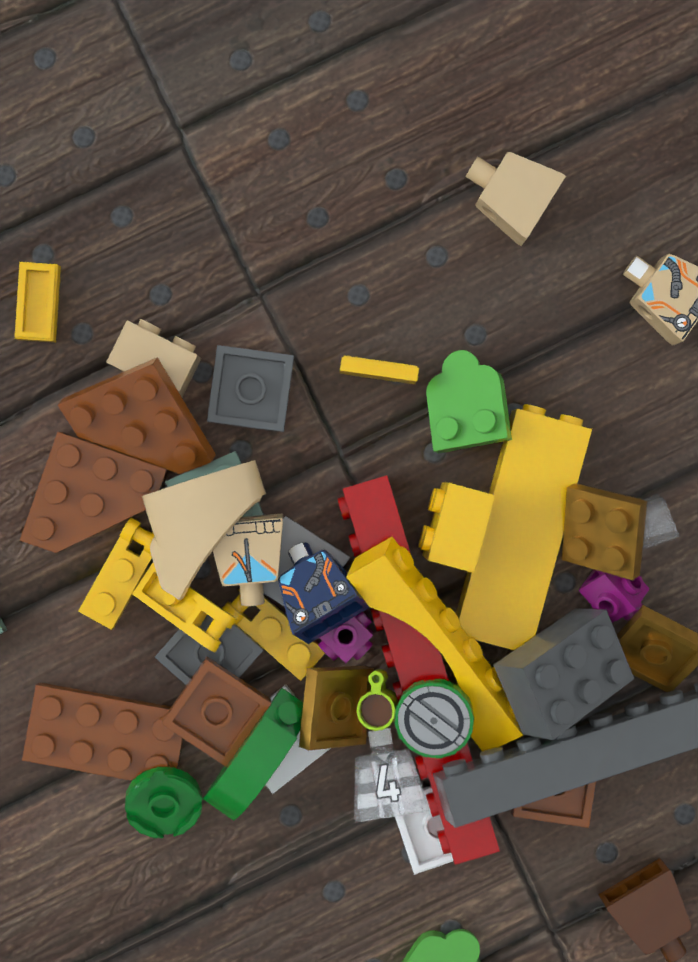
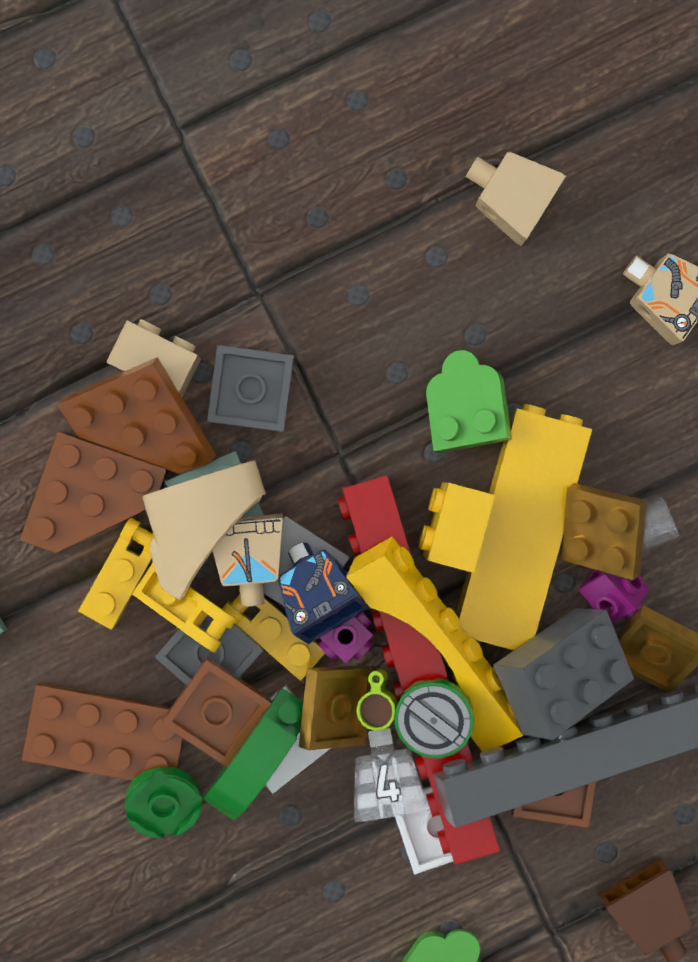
yellow tile [15,262,61,343] -> none
yellow tile [340,355,419,384] -> none

